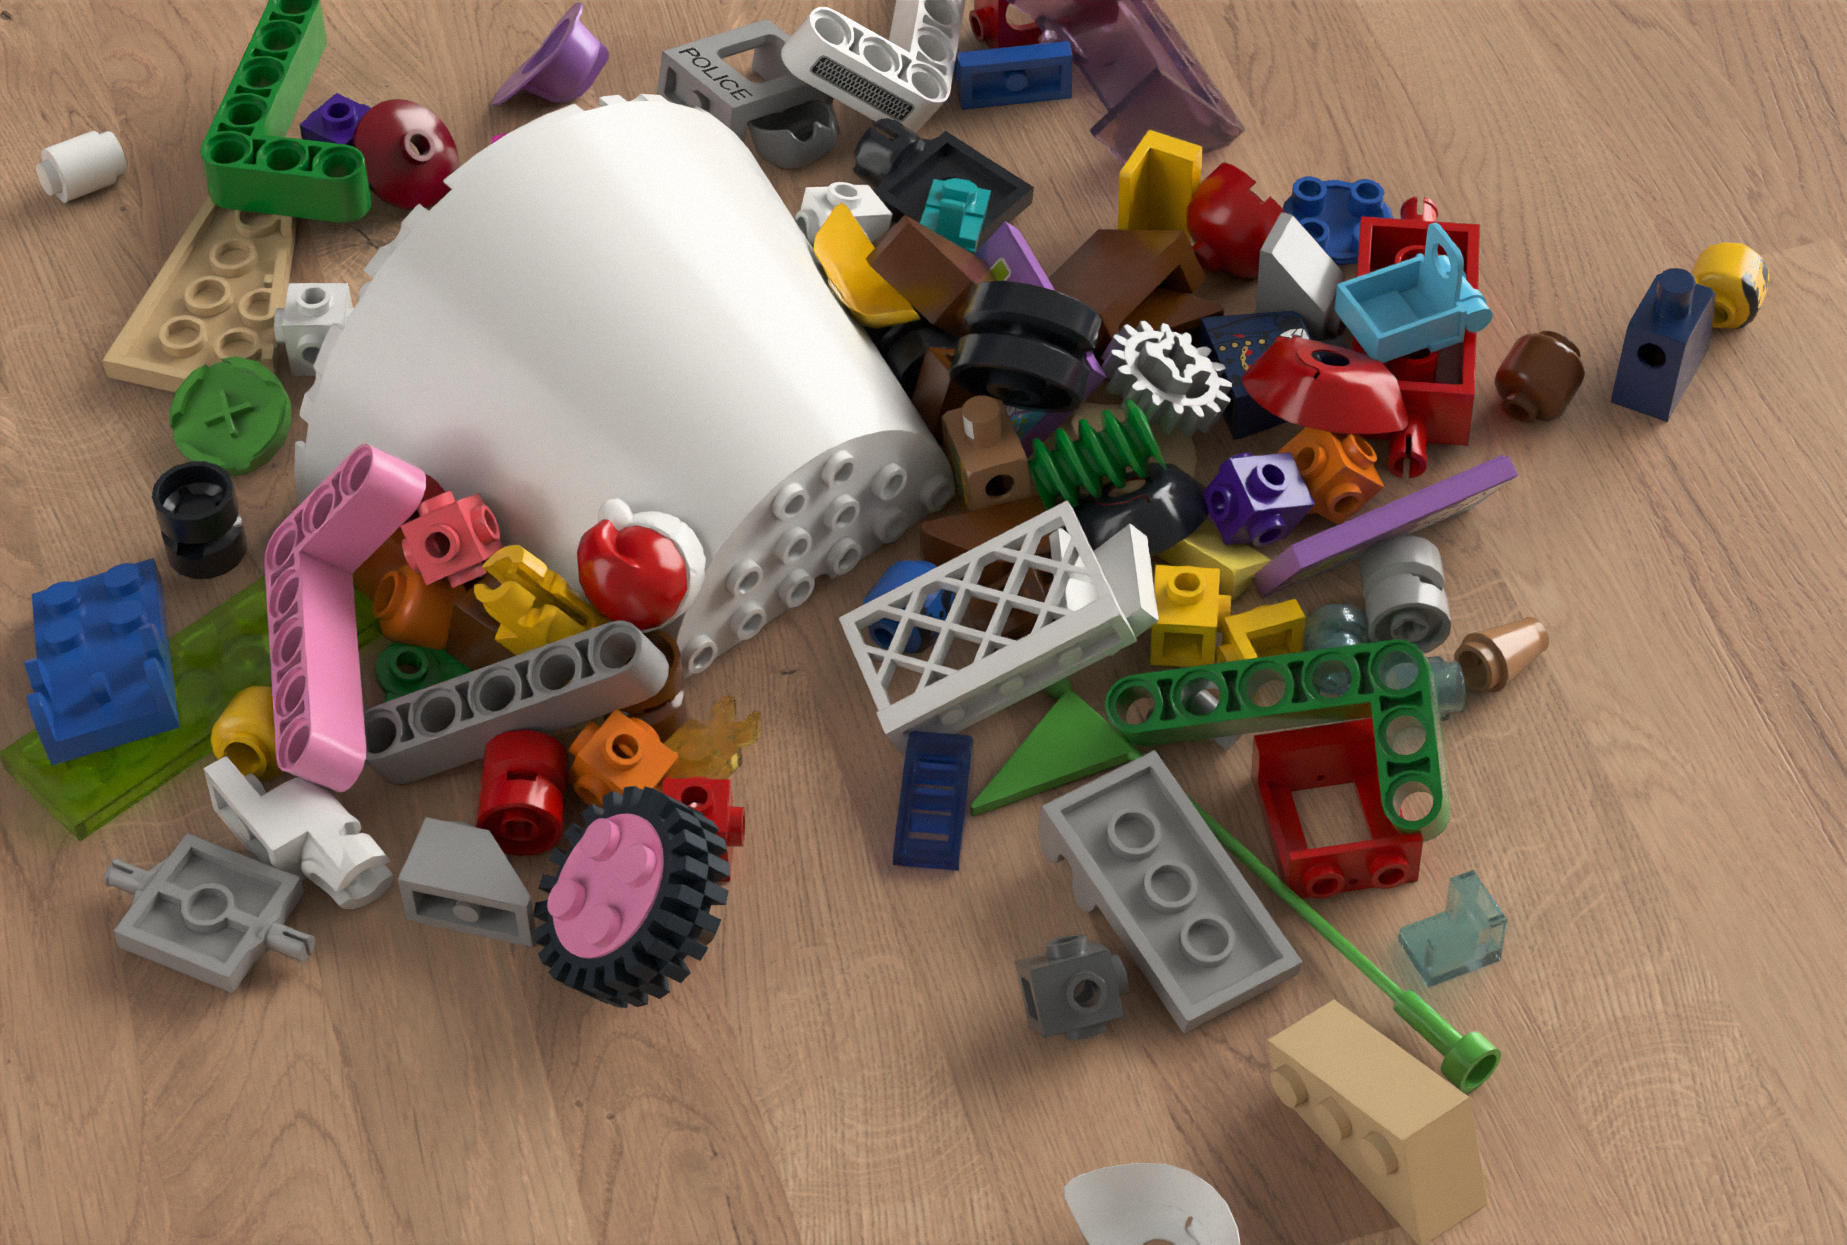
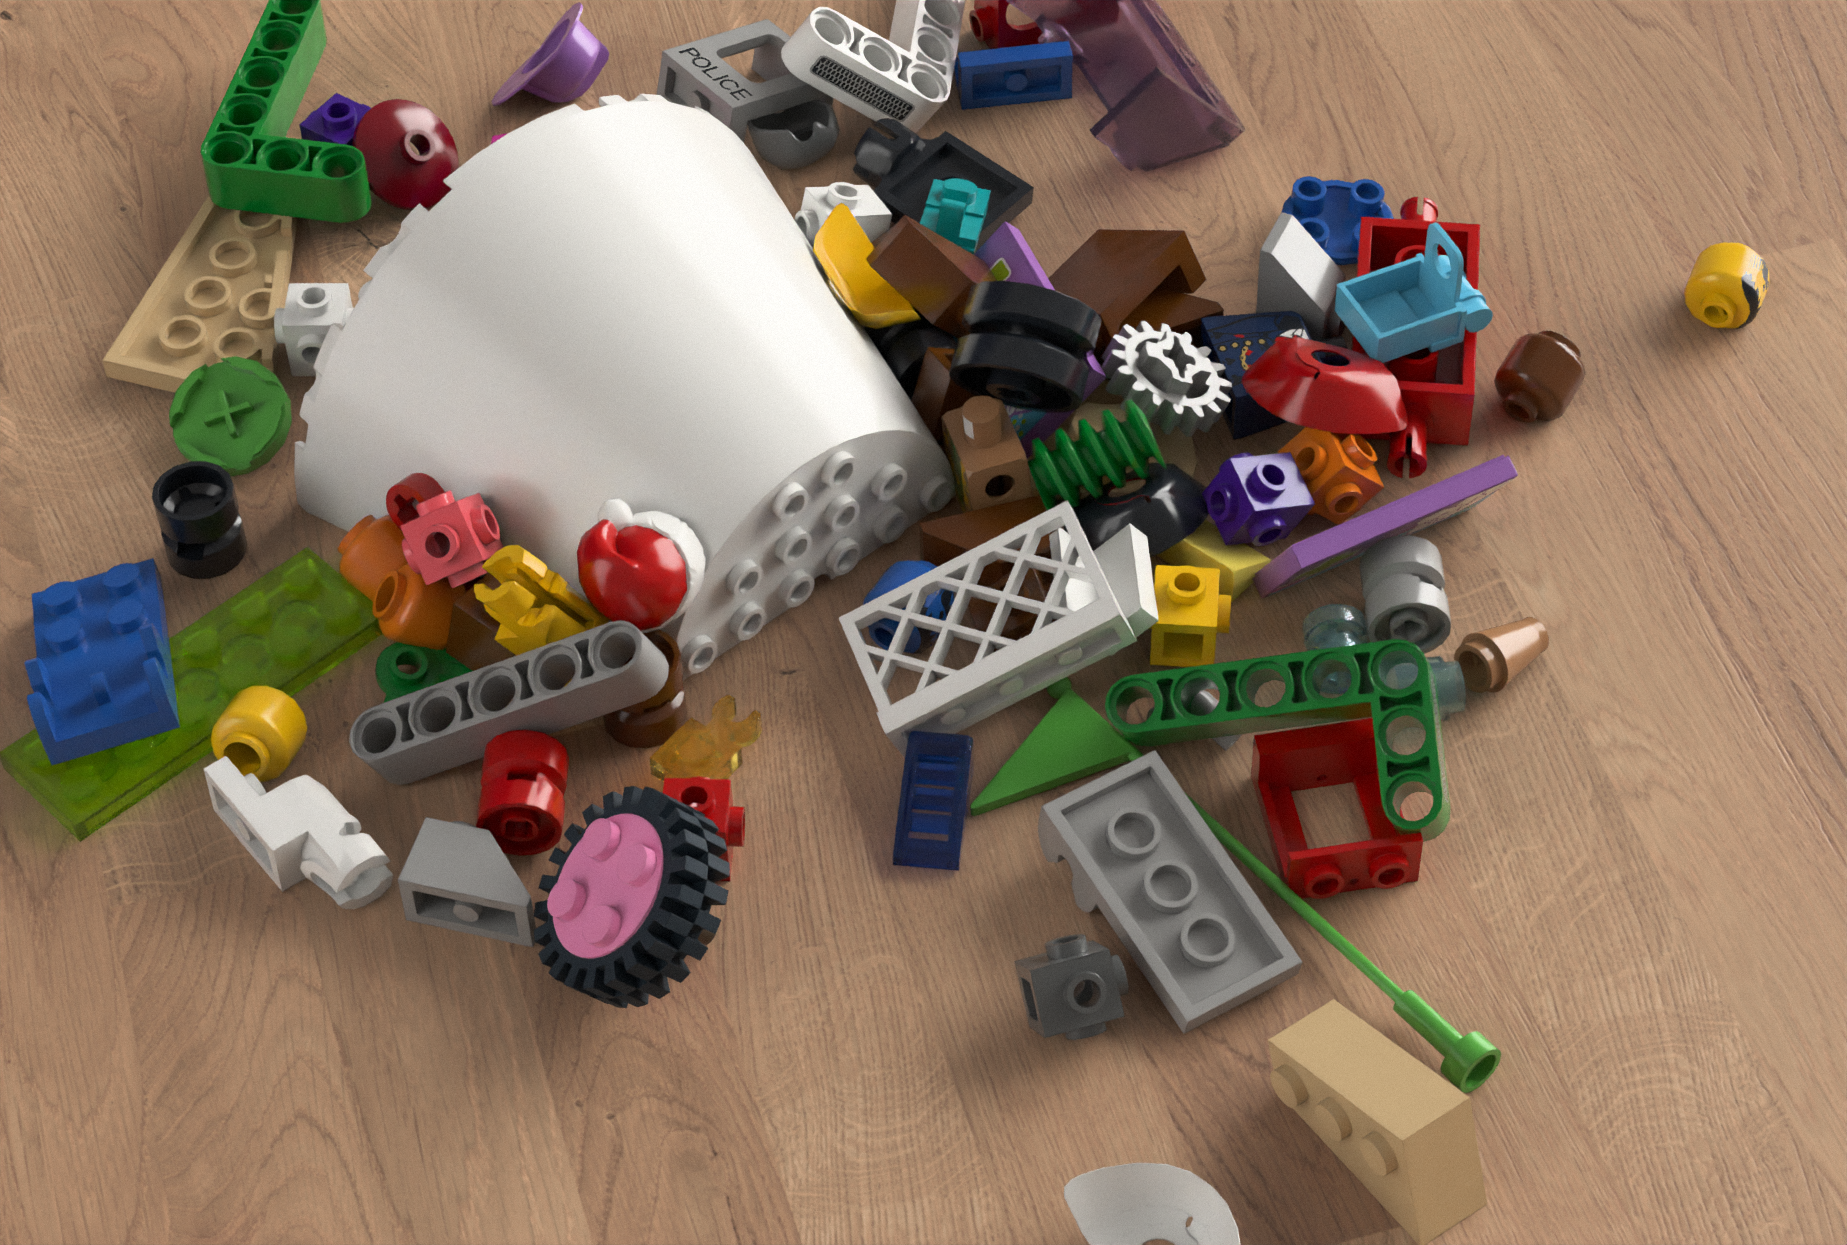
white brick [36,130,127,203] -> none
light grey plate [104,833,315,993] -> none
bright pink beam [264,444,426,792] -> none
orange brick [567,708,679,809] -> none
yellow panel [1118,130,1203,244] -> none
red cylinder [1186,162,1285,280] -> none
yellow bracket [1215,598,1306,700] -> none
clear light blue panel [1398,870,1507,988] -> none
dark blue torso [1611,268,1716,422] -> none

